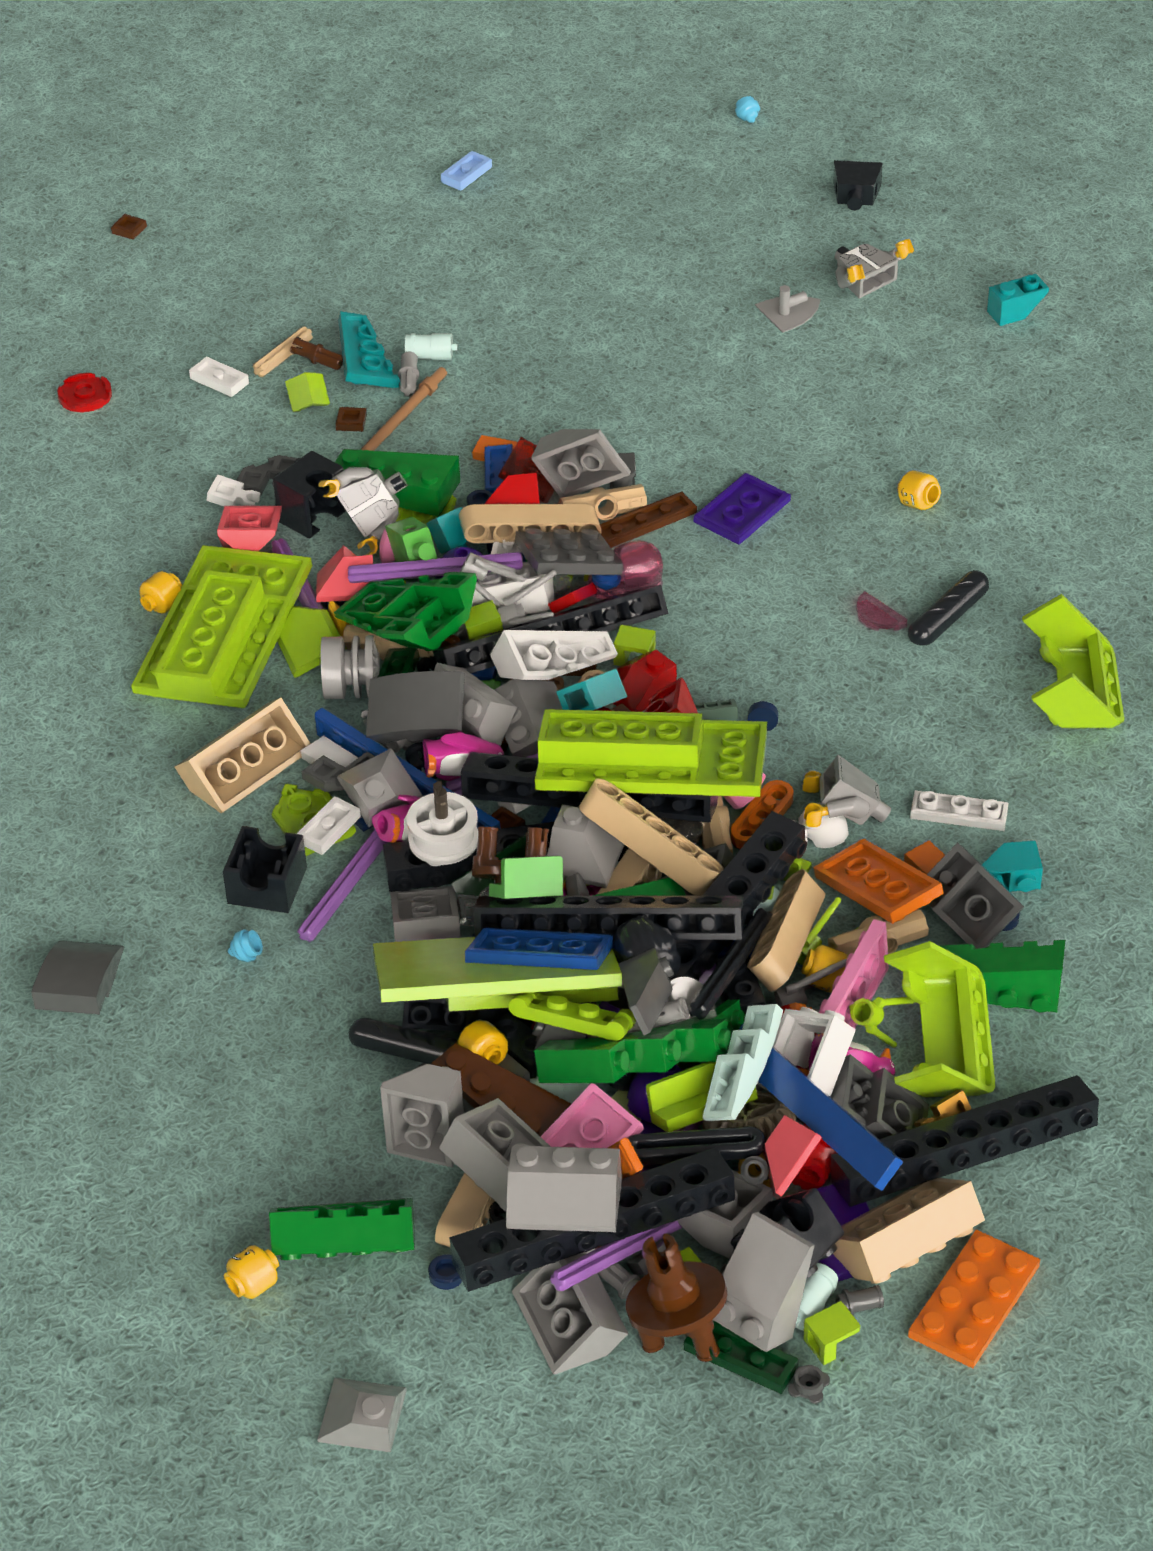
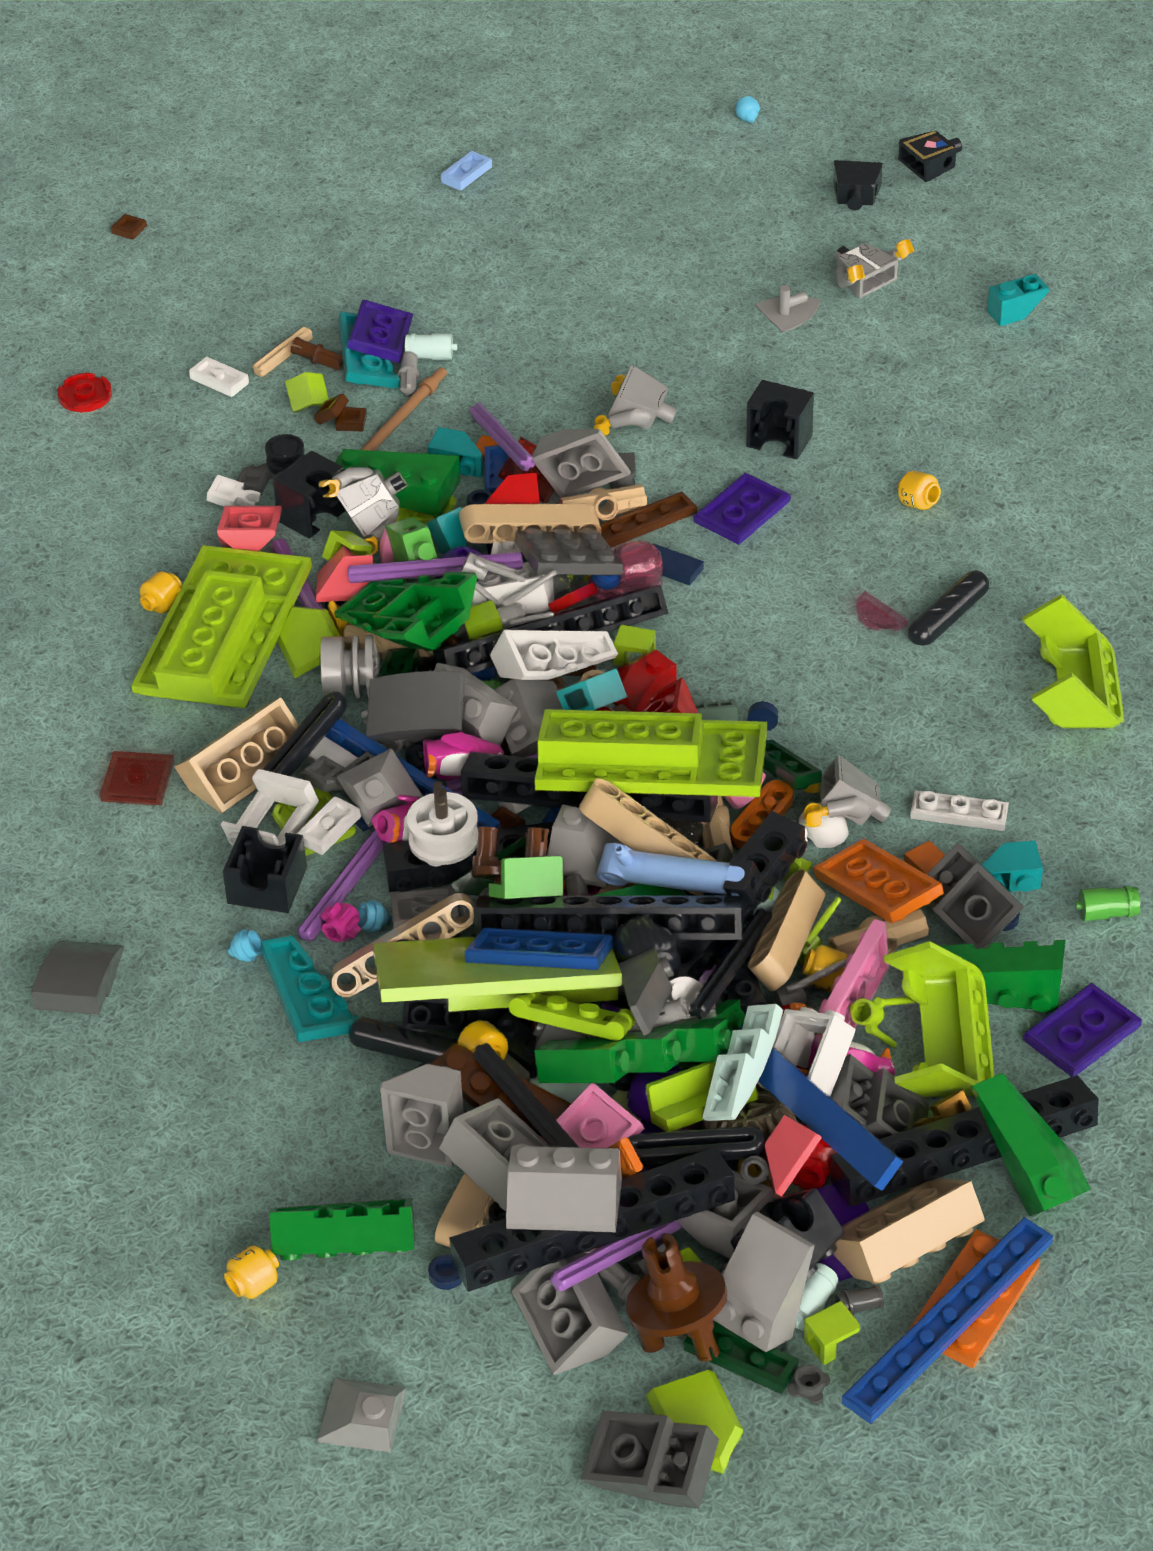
none -> clear red plate [100,751,175,806]
none -> white panel [221,769,319,846]
none -> teal wing [260,936,359,1043]
none -> black piece [262,691,347,777]
none -> black wheel [265,434,305,474]
none -> reddish brown tile [314,394,349,425]
none -> dark pink gear [320,902,362,942]
none -> lime panel [322,530,373,561]
none -> tan beam [332,893,474,997]
none -> dark purple tile [347,299,413,363]
none -> medium azure plate [357,900,391,933]
none -> teal slope [427,427,483,478]
none -> medium lavender axle [469,403,535,471]
none -> black axle [473,1043,580,1148]
none -> dark grey slope [581,1410,719,1509]
none -> light grey torso [593,365,677,436]
none -> light blue piece [596,843,761,904]
none -> dark blue tile [639,543,704,586]
none -> lime tile [646,1370,743,1474]
none -> black piece [746,380,814,459]
none -> dark green plate [763,739,822,790]
none -> blue tile [842,1217,1053,1424]
none -> black torso [898,131,962,182]
none -> green wedge [971,1073,1090,1216]
none -> dark purple tile [1023,982,1142,1077]
none -> bright green piece [1075,885,1140,921]

